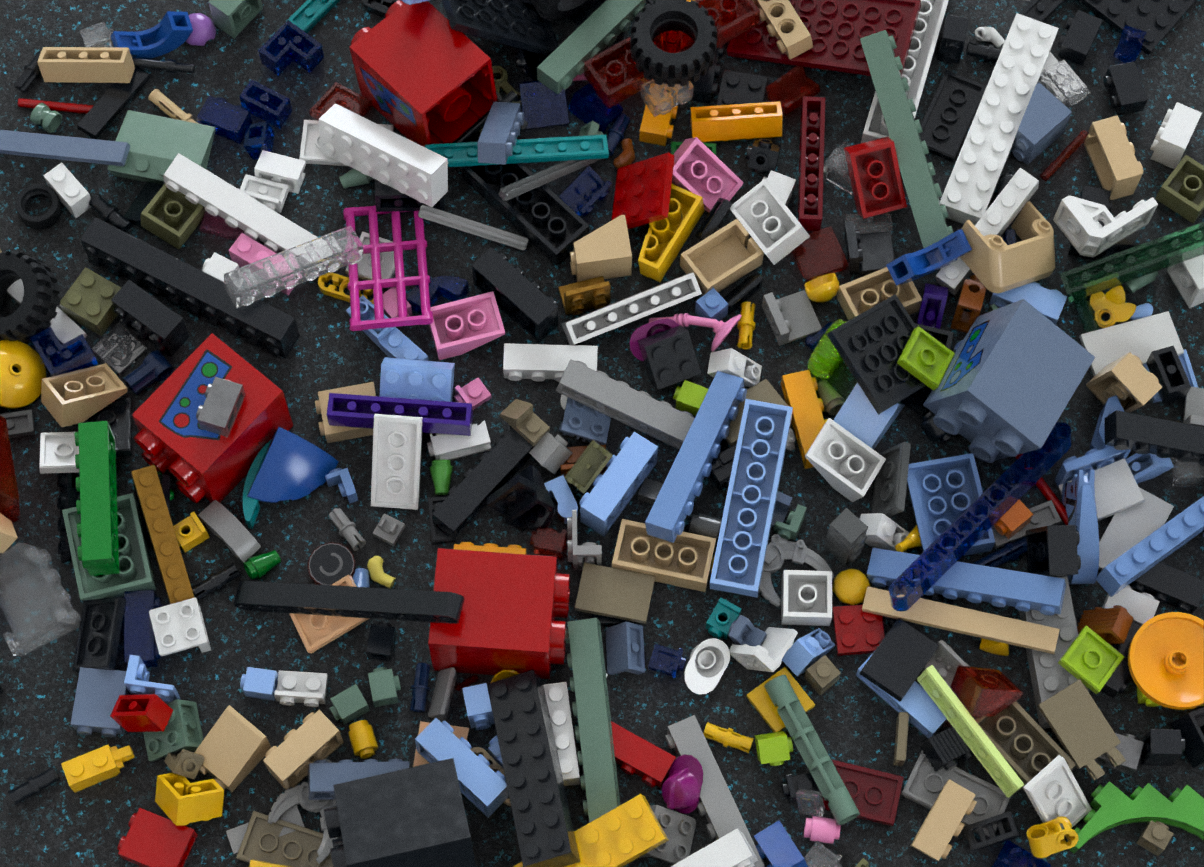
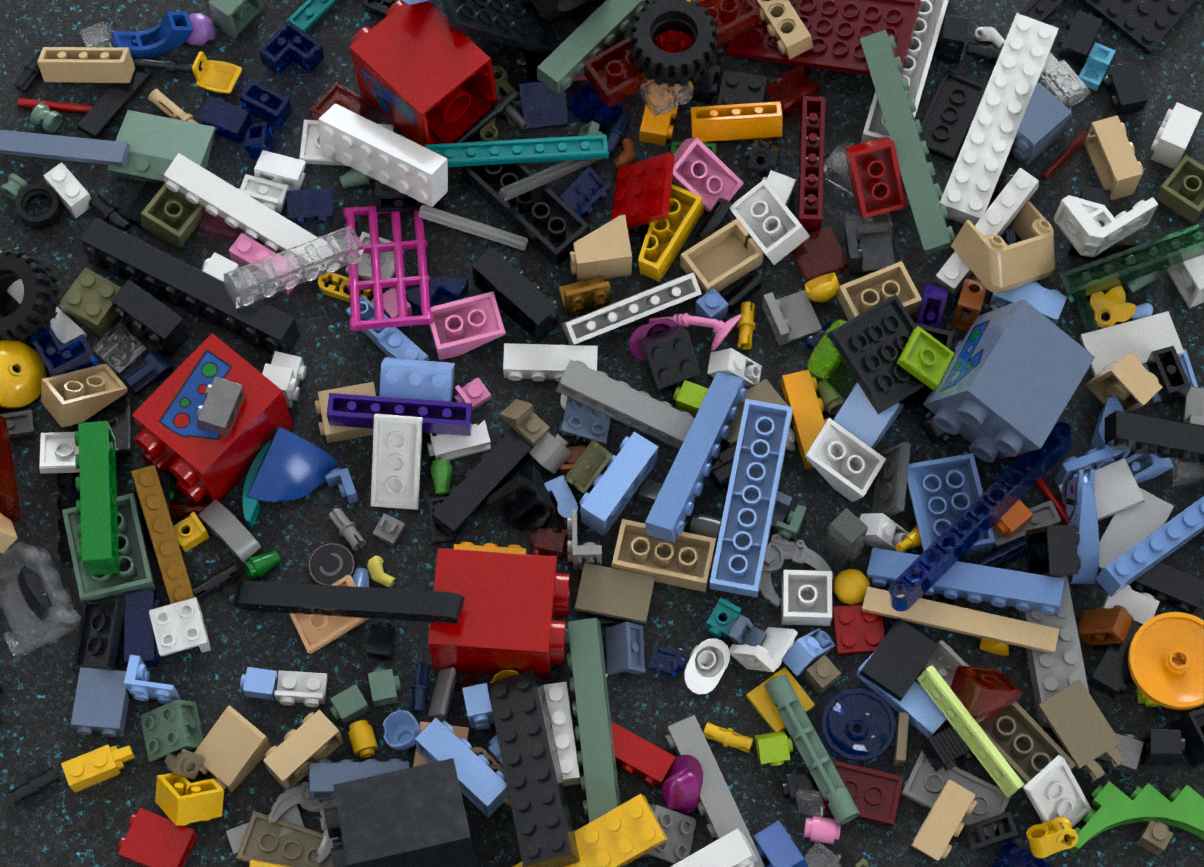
red brick [110,694,173,732] -> none
sand blue brick [478,102,524,165] -> none
blue arch [886,229,972,286] -> none
lime tile [1058,625,1125,694] -> none
clear blue bracket [1113,25,1147,63] -> none
none -> sand green wheel [0,173,29,201]
none -> black slope [17,565,53,620]
none -> clear red axle [170,500,210,518]
none -> yellow piece [192,51,242,94]
none -> white brick [262,351,306,408]
none -> clear blue bracket [286,188,334,222]
none -> light blue hair [383,710,420,750]
none -> clear blue dish [821,688,896,762]
none -> medium azure slope [1076,42,1115,91]

